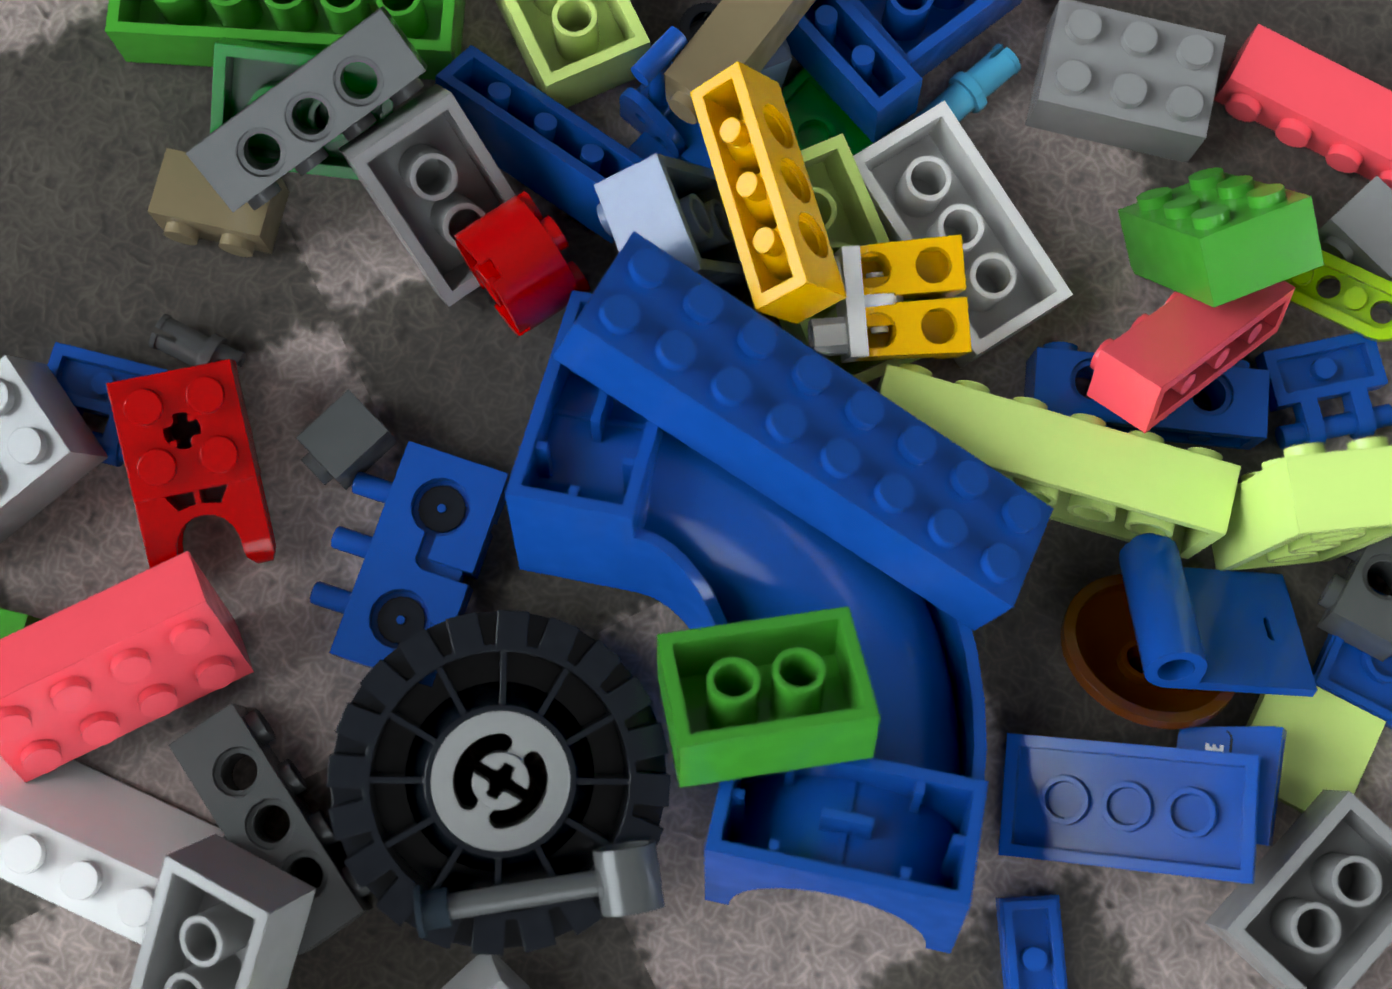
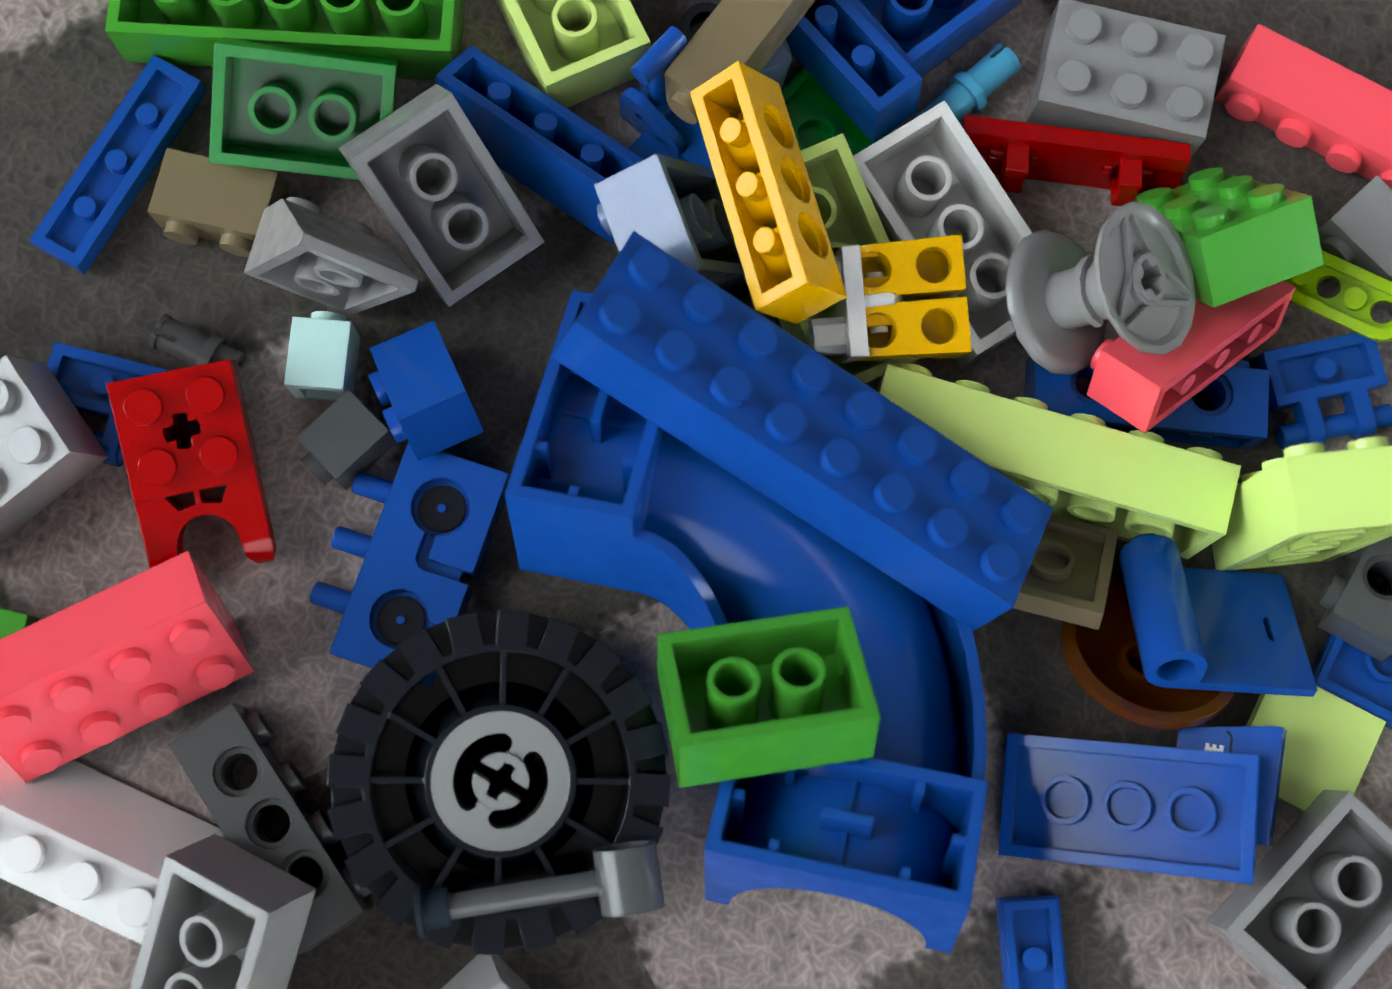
dark grey brick [185,5,427,212] -> none
red brick [454,191,591,336] -> none
none -> blue plate [29,55,207,275]
none -> light grey slope [244,197,418,315]
none -> light aqua brick [284,311,360,401]
none -> blue brick [368,321,484,461]
none -> red hinge [962,115,1191,207]
none -> light grey piece [1006,202,1196,375]
none -> dark tan plate [1013,514,1119,630]

